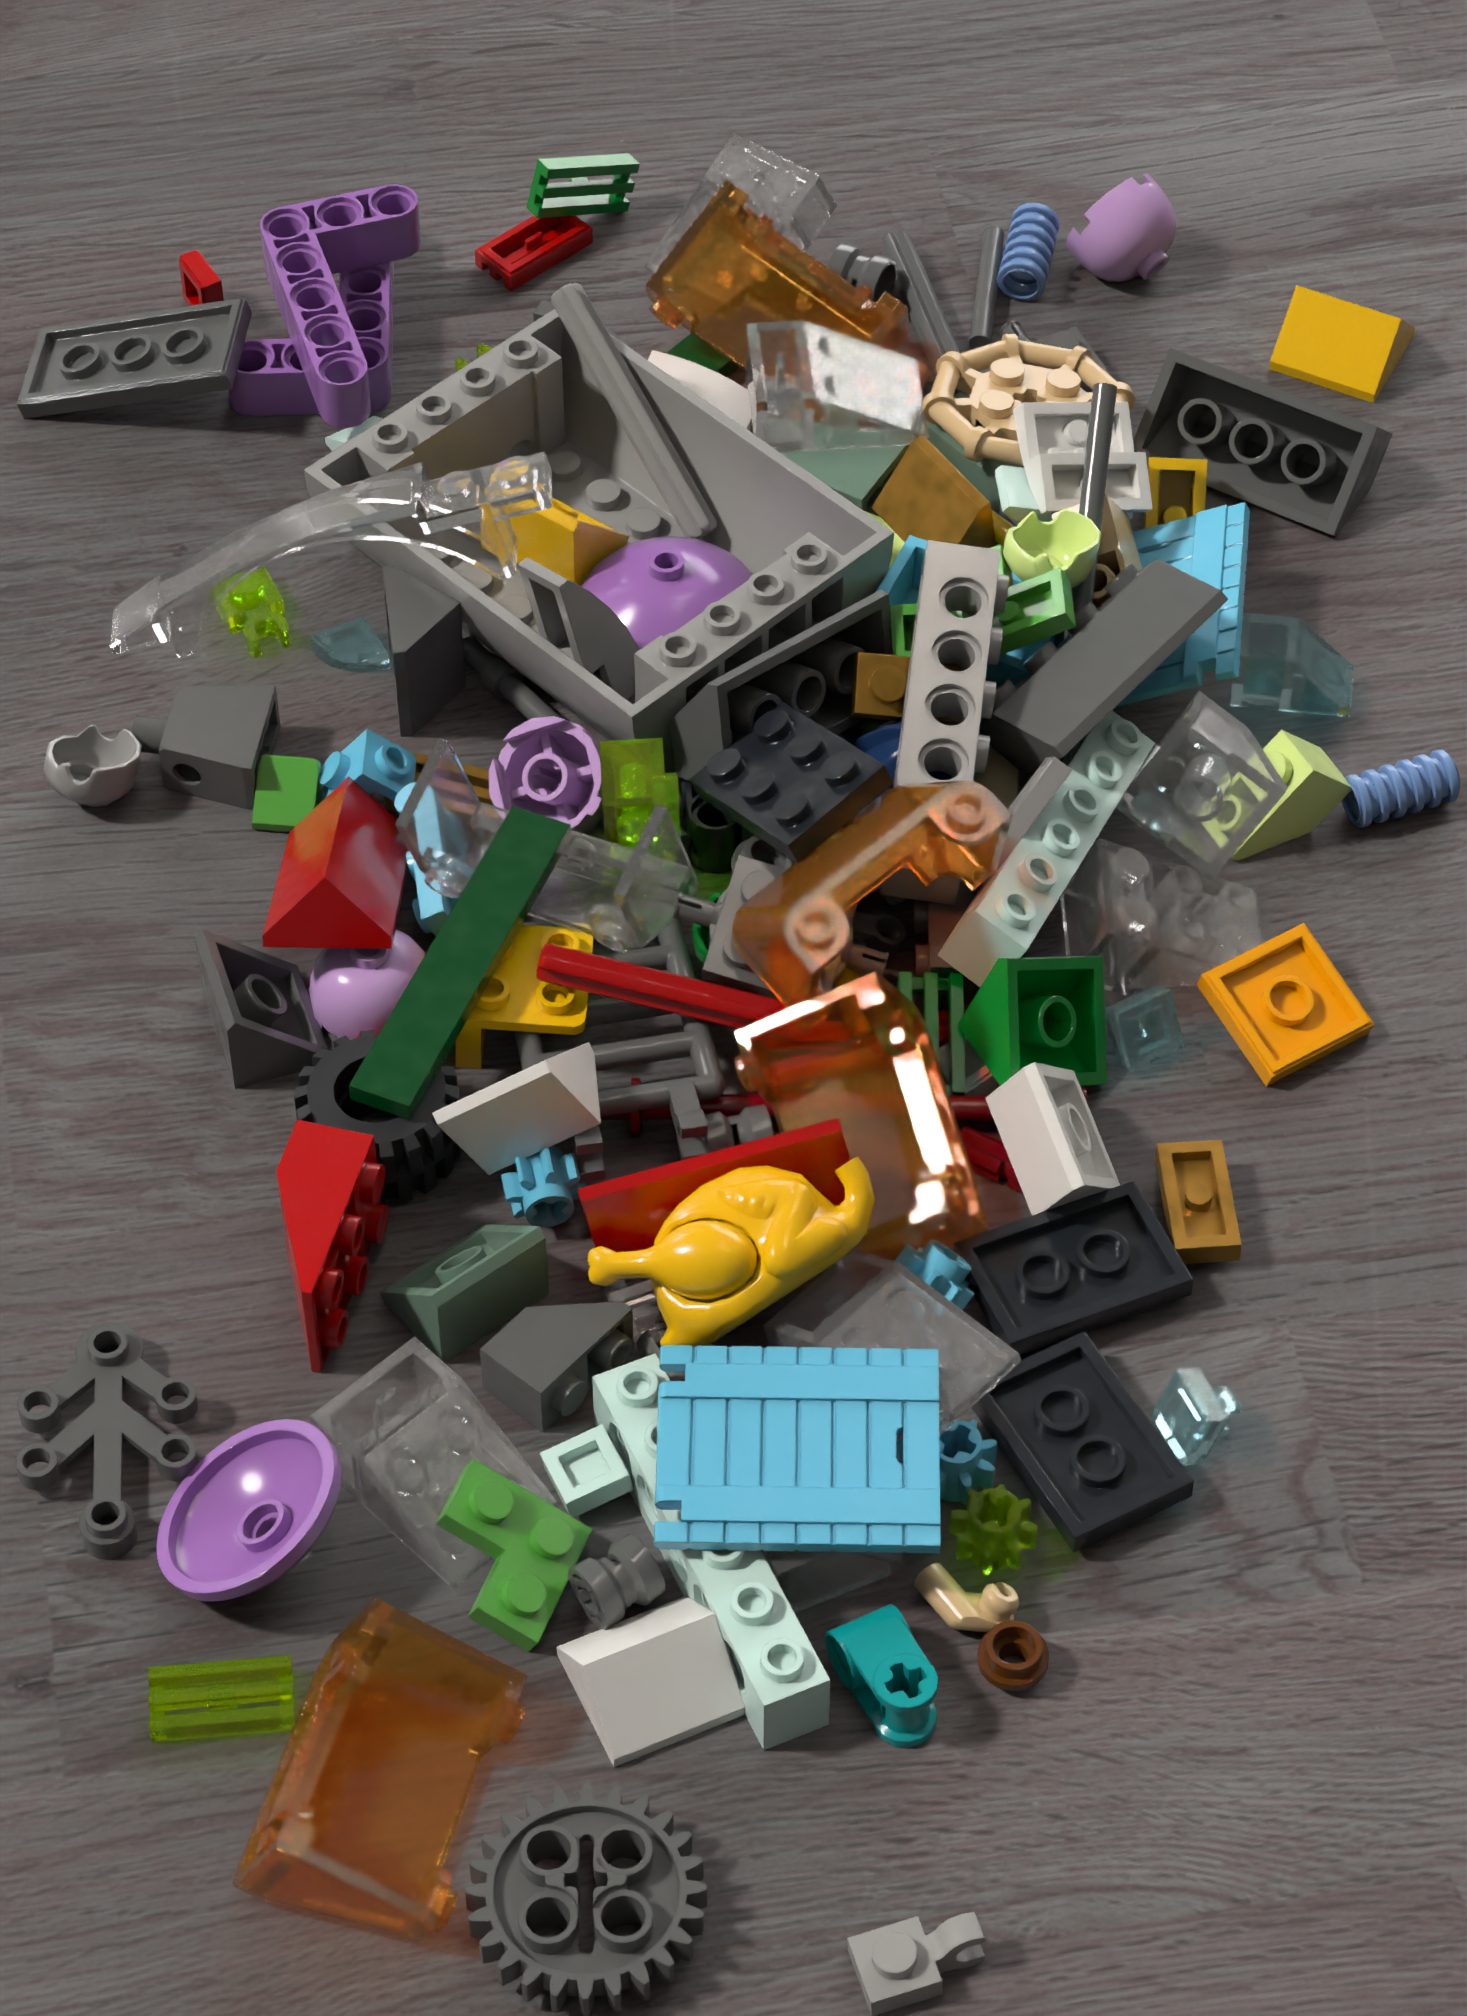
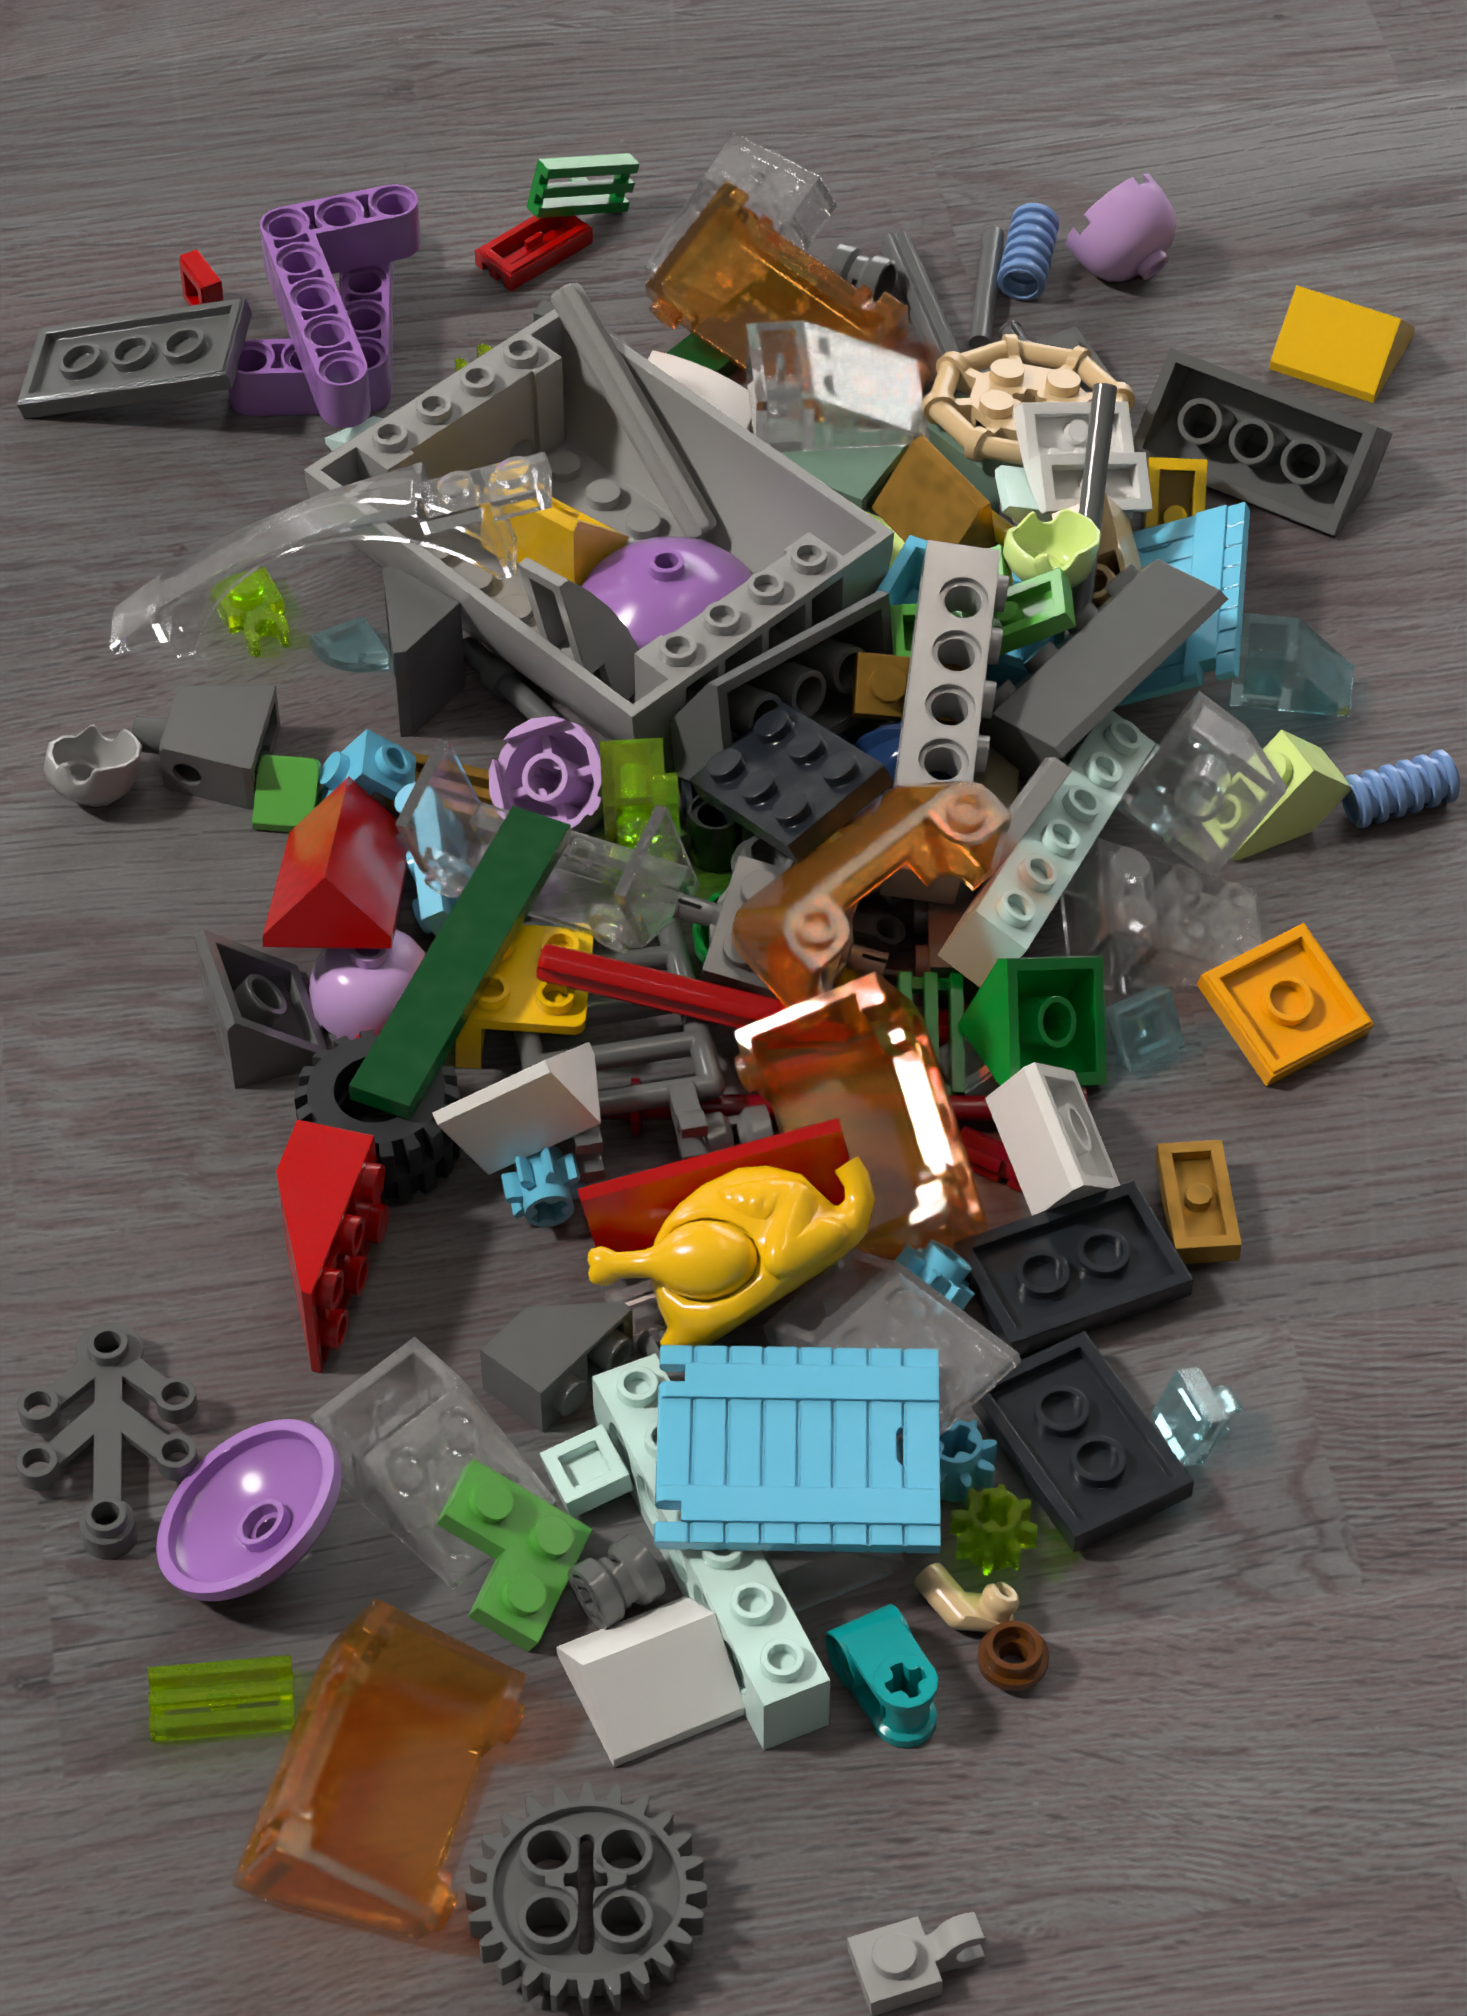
sand green slope [379,1224,549,1364] -> none

